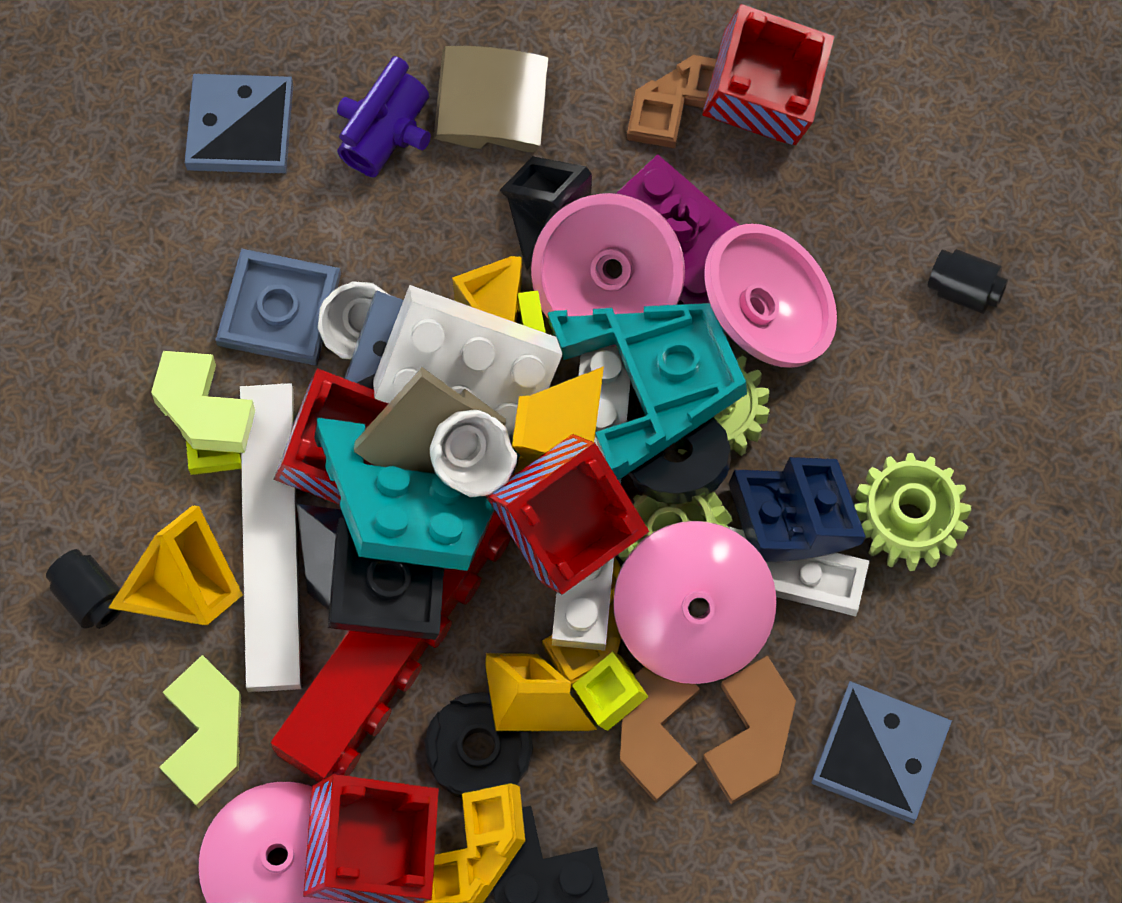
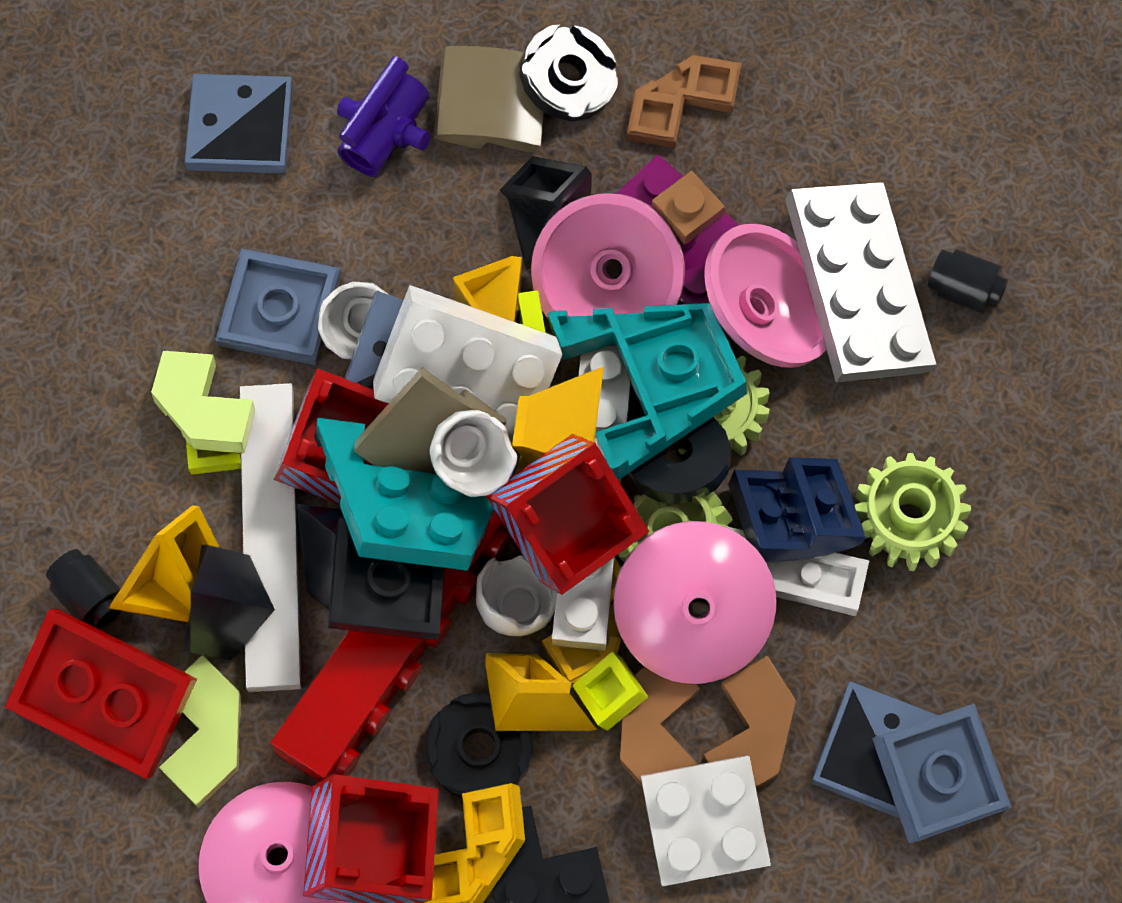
red container [702,4,834,145] -> none
none -> red plate [5,608,197,779]
none -> black slope [183,545,275,660]
none -> white hair [476,555,557,636]
none -> tile [519,25,618,121]
none -> white plate [641,755,771,886]
none -> medium nougat plate [652,170,725,245]
none -> plate [785,182,937,382]
none -> sand blue tile [872,703,1012,843]

